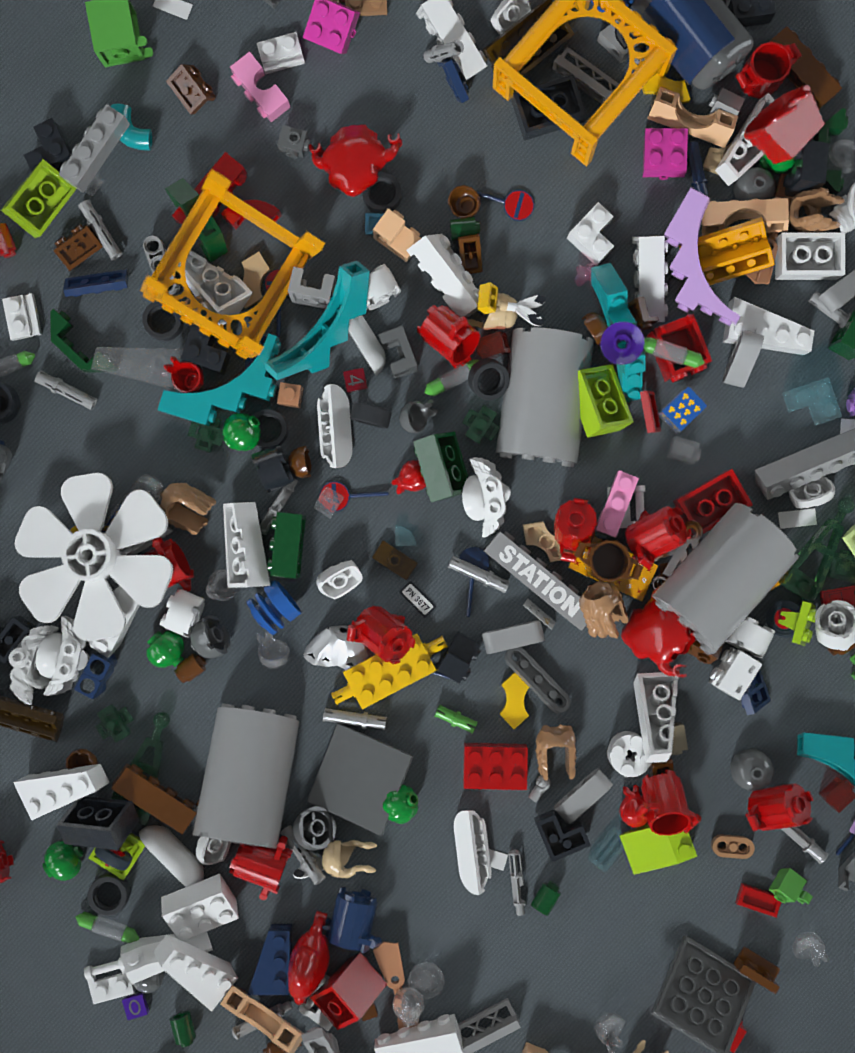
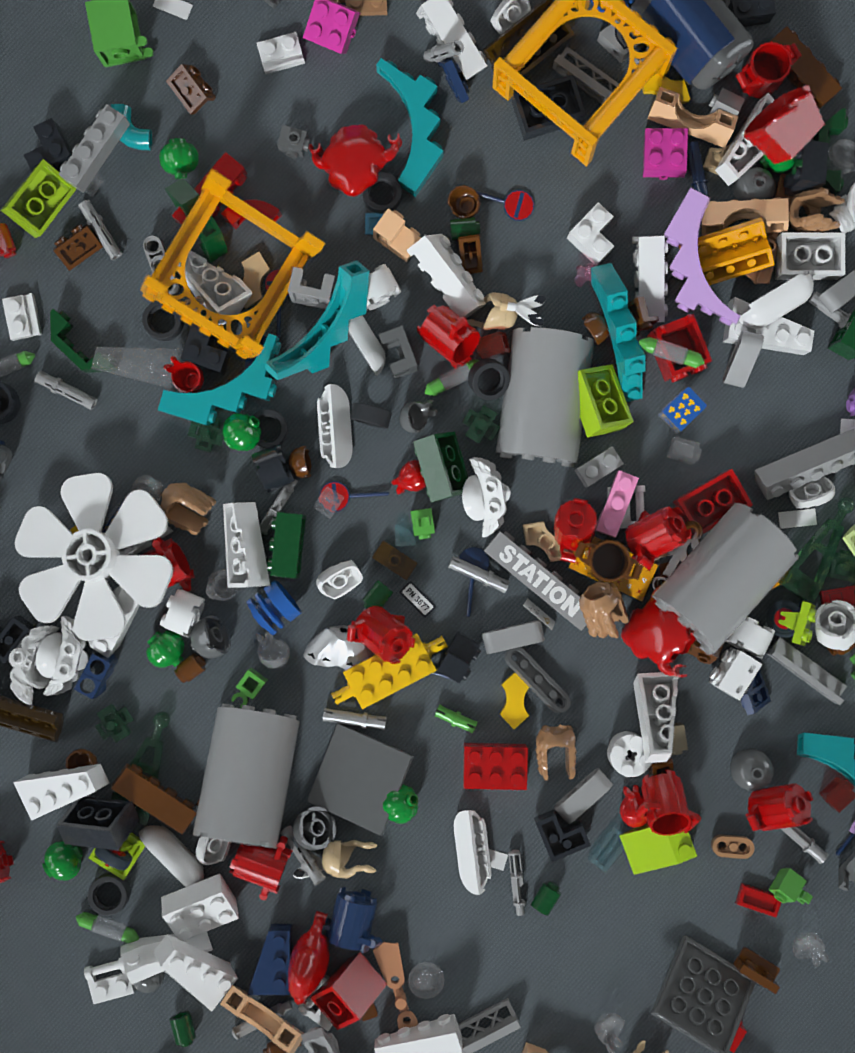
dark blue plate [63,269,129,297] -> none
dark purple tile [122,992,149,1020] -> none
bright pink arch [230,51,290,122] -> none
nougat brick [277,382,303,409] -> none
dark red tile [343,368,368,393] -> none
clear piece [393,987,425,1028] -> none
yellow piece [477,282,498,314] -> none
light grey arm [528,776,551,803] -> none
dark purple dish [601,322,644,365] -> none
red tile [640,391,661,433] -> none
clear light blue brick [782,377,842,426] -> none
none -> green plant [159,138,199,179]
none -> bright green brick [231,668,268,708]
none -> dark green brick [362,580,394,609]
none -> teal arch [376,58,444,198]
none -> bright green brick [411,508,435,540]
none -> light grey brick [574,446,623,488]
none -> white brick [737,271,814,329]
none -> light grey fence [766,637,847,705]

